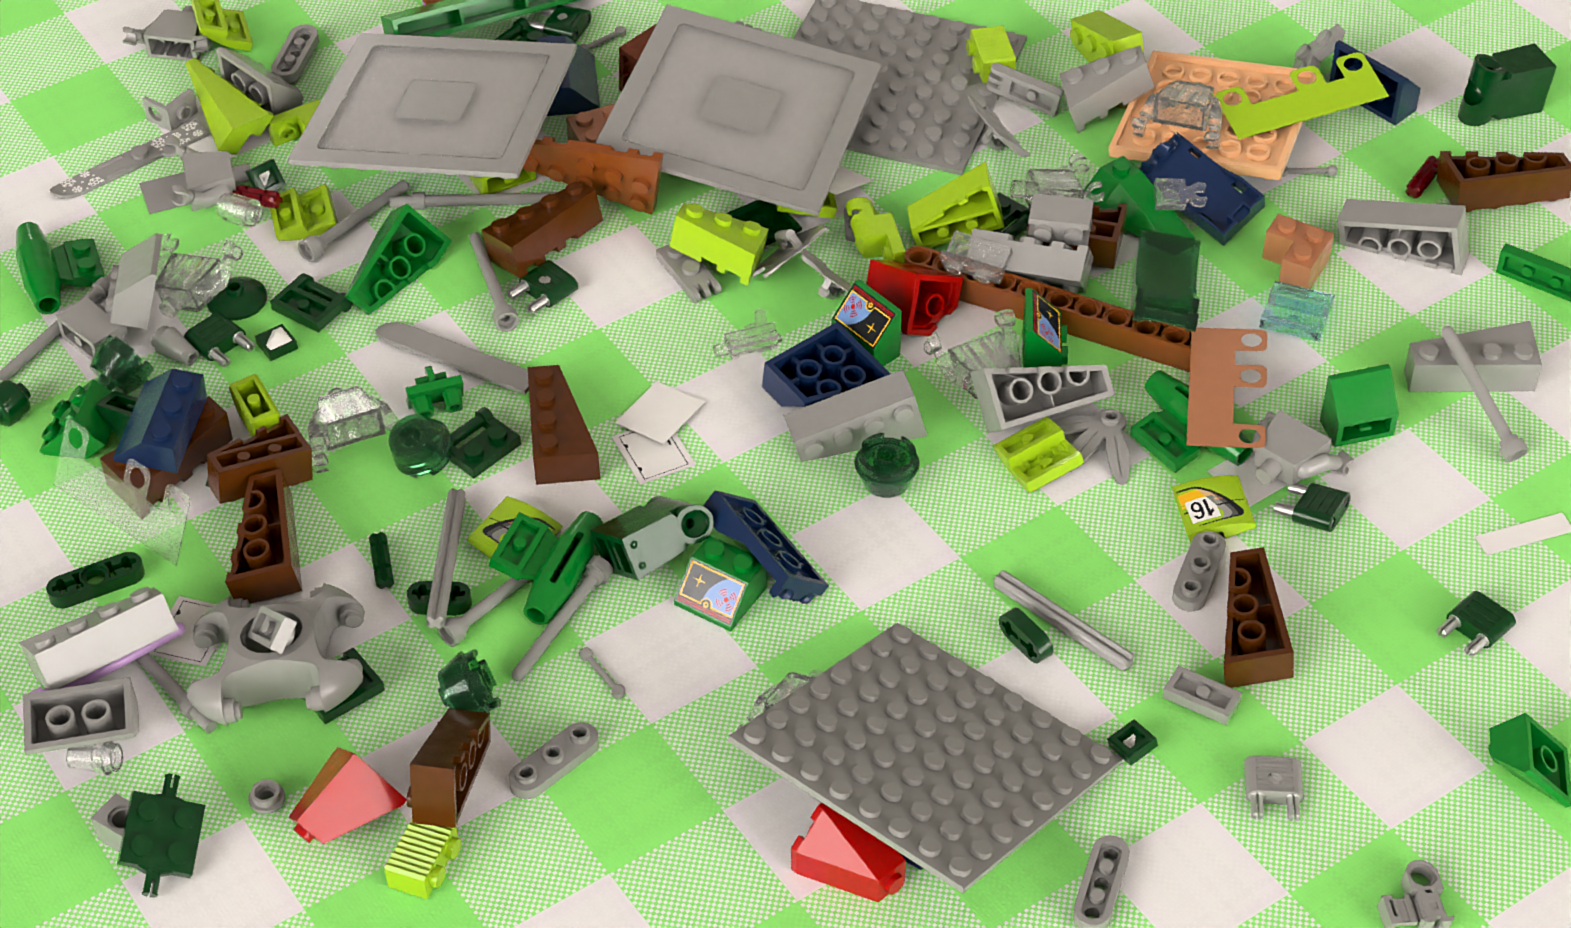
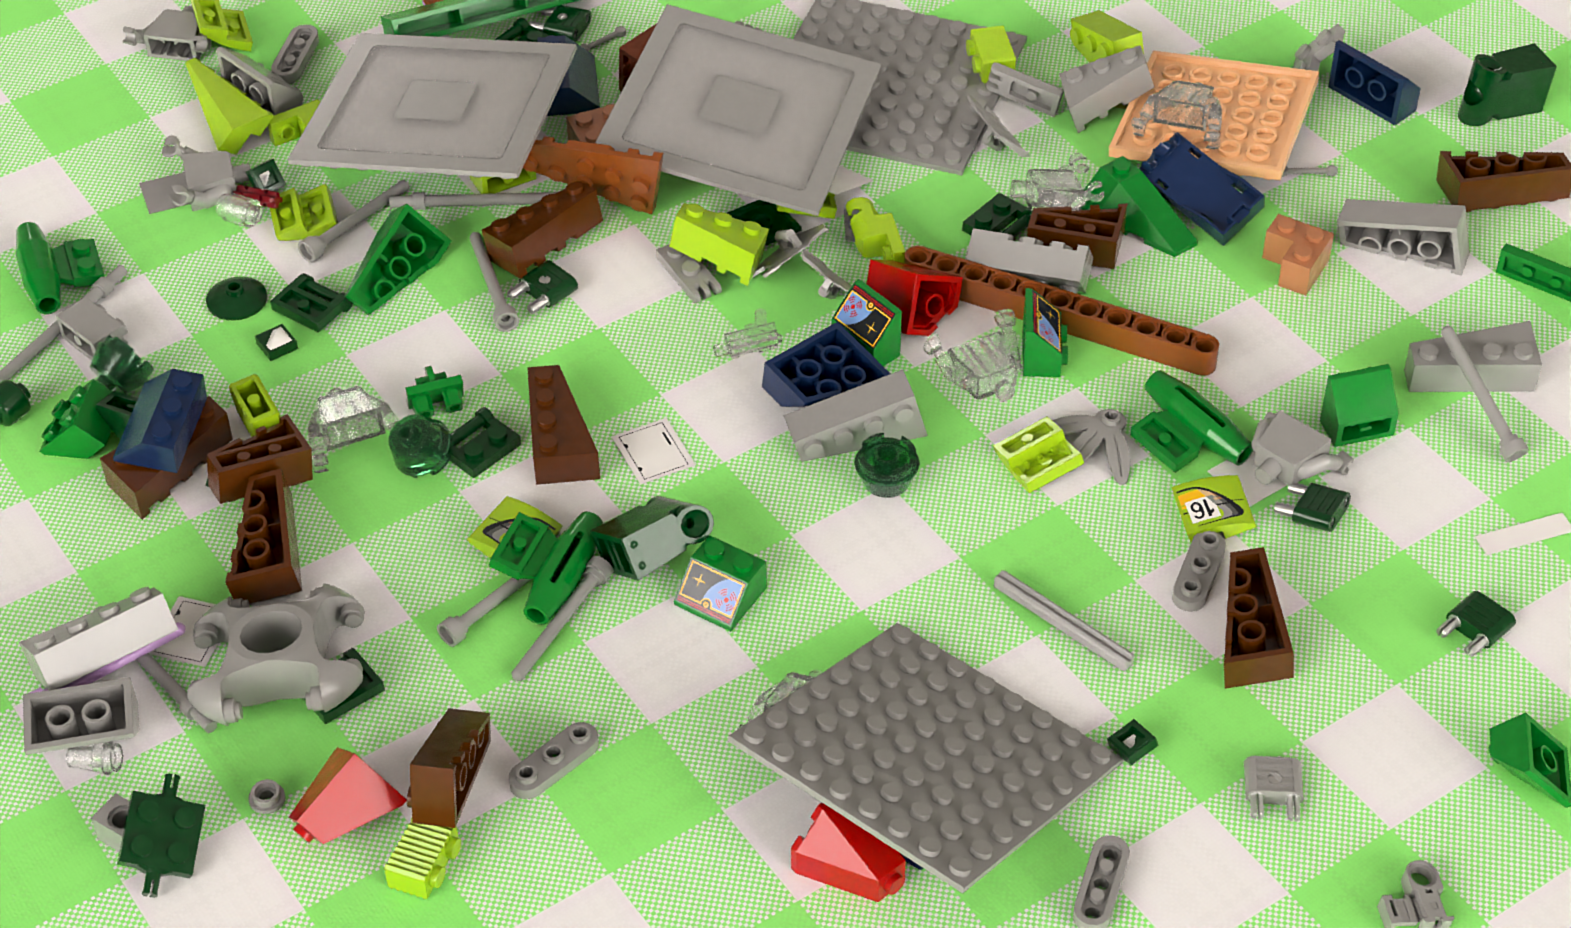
dark green beam [46,552,145,609] -> none
light grey piece [50,120,209,199] -> none
clear piece [54,419,190,566] -> none
light grey slope [105,233,163,329] -> none
light grey bracket [142,88,198,131] -> none
light grey cone [151,326,199,366] -> none
clear torso [155,234,243,318] -> none
dark green piece [184,312,255,367] -> none
light grey plate [247,605,297,654] -> none
dark green axle [369,532,394,589] -> none
light grey piece [375,322,529,395] -> none
dark green beam [407,581,472,616] -> none
light grey axle [426,488,466,629] -> none
clear green cone [438,649,501,713] -> none
light grey hinge [579,647,625,699] -> none
white sticker [615,381,705,444] -> none
dark blue piece [703,490,829,604] -> none
lime wedge [907,161,1005,248] -> none
clear bracket [939,230,1013,284] -> none
light grey wedge [970,365,1115,433] -> none
dark green beam [999,607,1054,664] -> none
light grey brick [1028,193,1094,246] -> none
clear green windscreen [1131,229,1201,332] -> none
clear plate [1154,178,1207,210] -> none
light grey plate [1162,665,1242,725] -> none
nougat piece [1186,327,1267,448] -> none
lime piece [1215,52,1389,140] -> none
clear light blue slope [1259,281,1335,342] -> none
dark red axle [1405,155,1439,198] -> none

